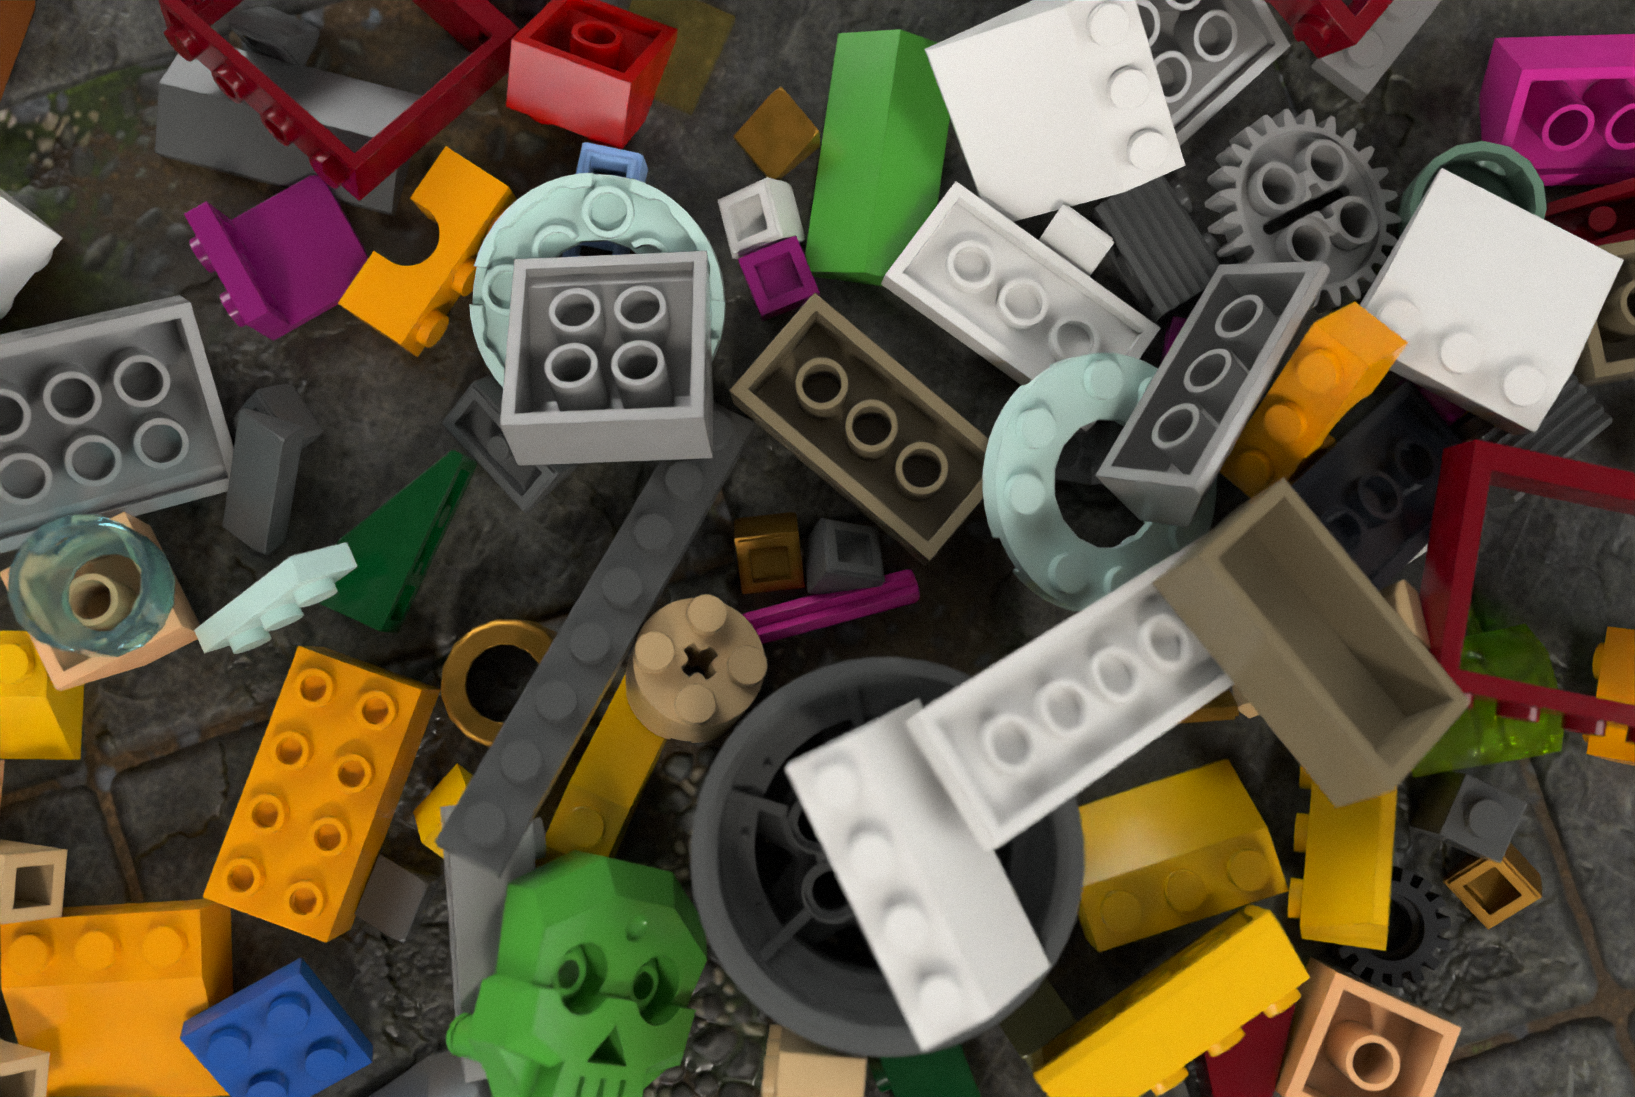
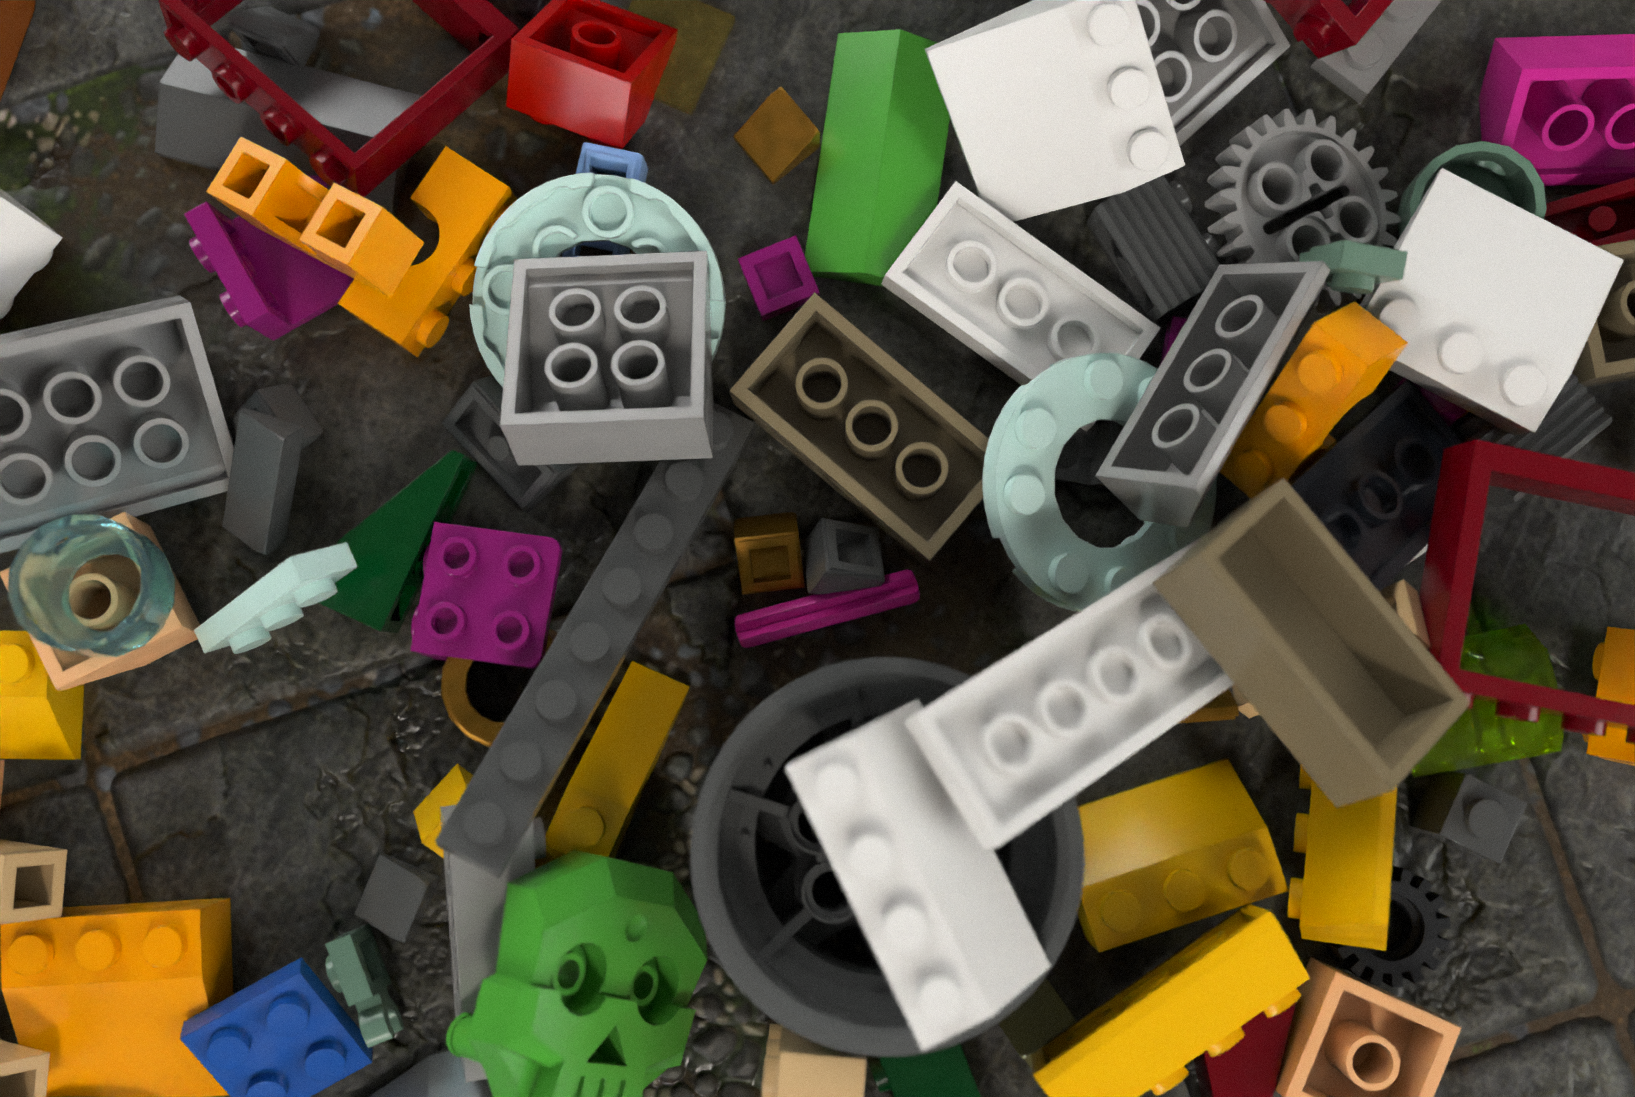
light orange brick [202,646,441,943] -> none
tan brick [626,595,767,743] -> none
white slope [718,177,805,259] -> none
white slope [1039,205,1115,277] -> none
pearl gold slope [1443,842,1542,930] -> none
none -> light orange arch [206,137,425,298]
none -> sand green plate [325,924,404,1048]
none -> magenta bracket [410,522,562,668]
none -> sand green plate [1299,240,1408,294]

